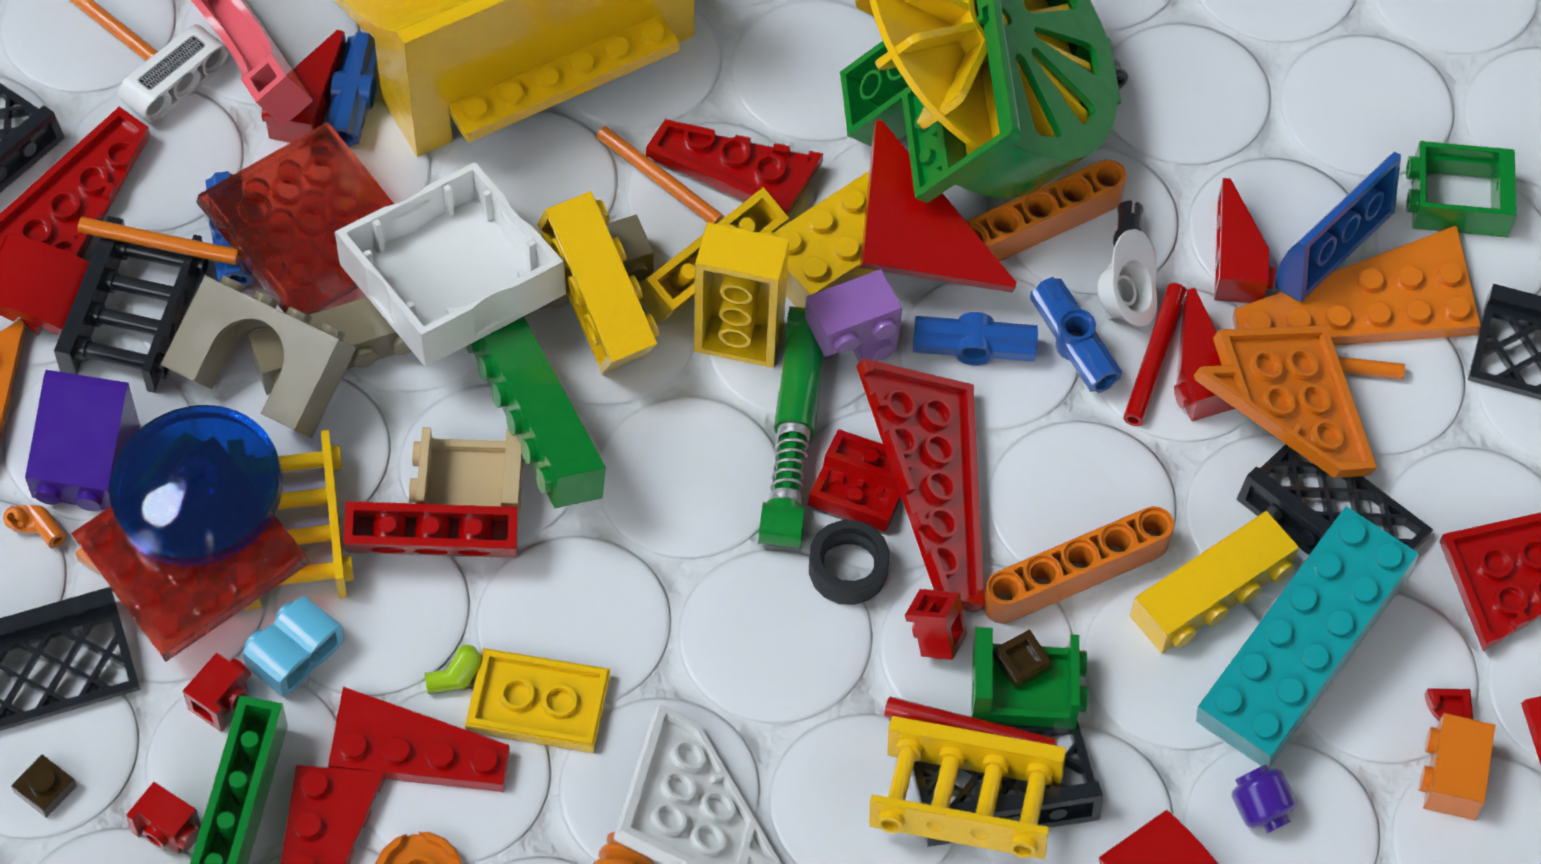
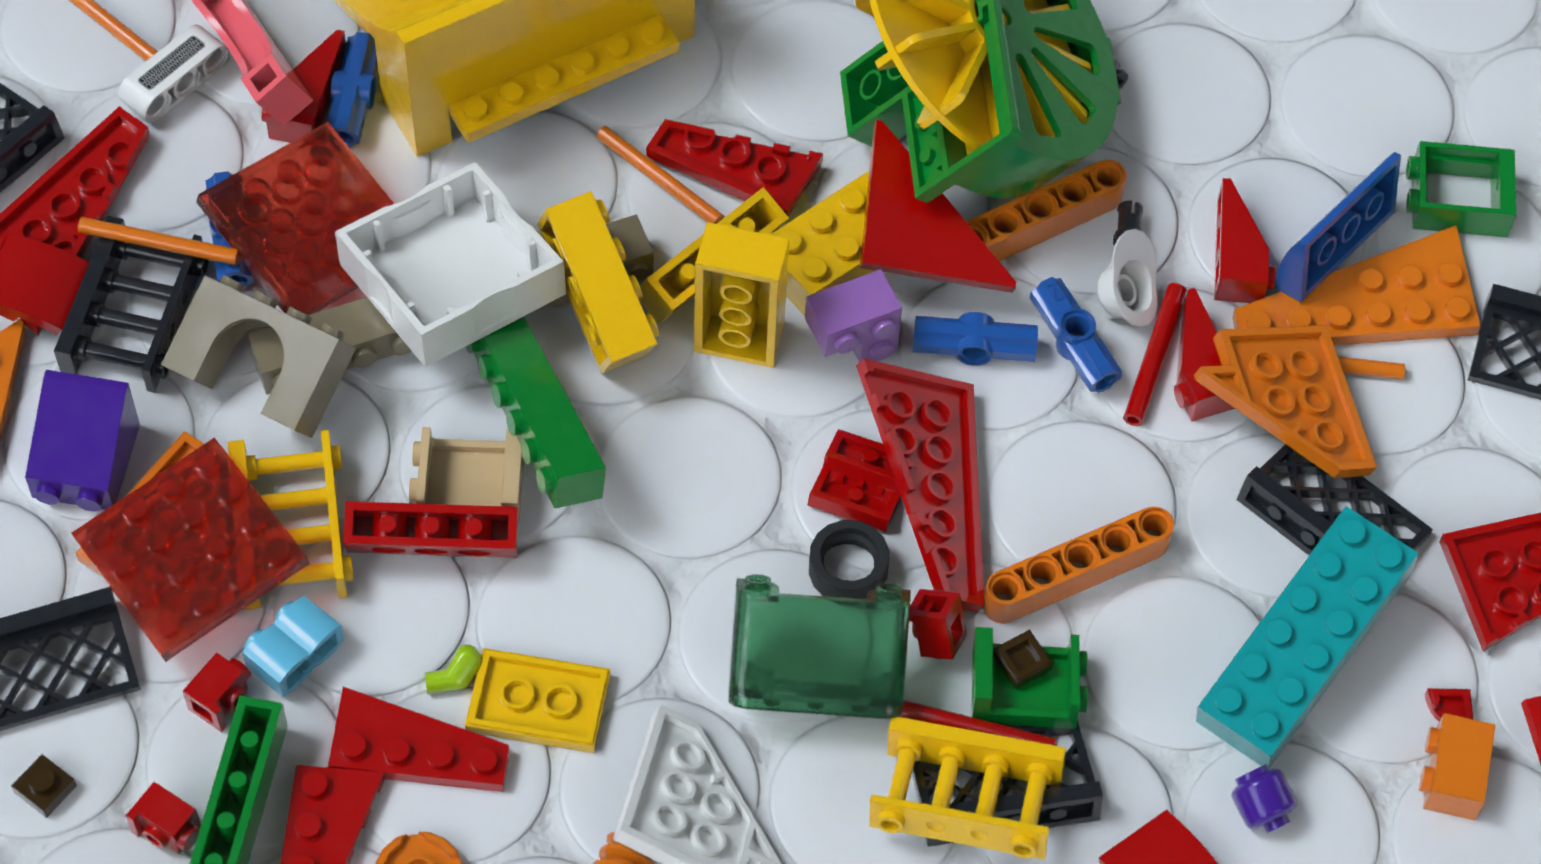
orange arm [3,505,67,548] -> none
clear blue dish [109,405,283,566] -> none
green piece [758,306,824,549] -> none
yellow brick [1130,511,1299,654] -> none
none -> clear green windscreen [728,574,911,719]

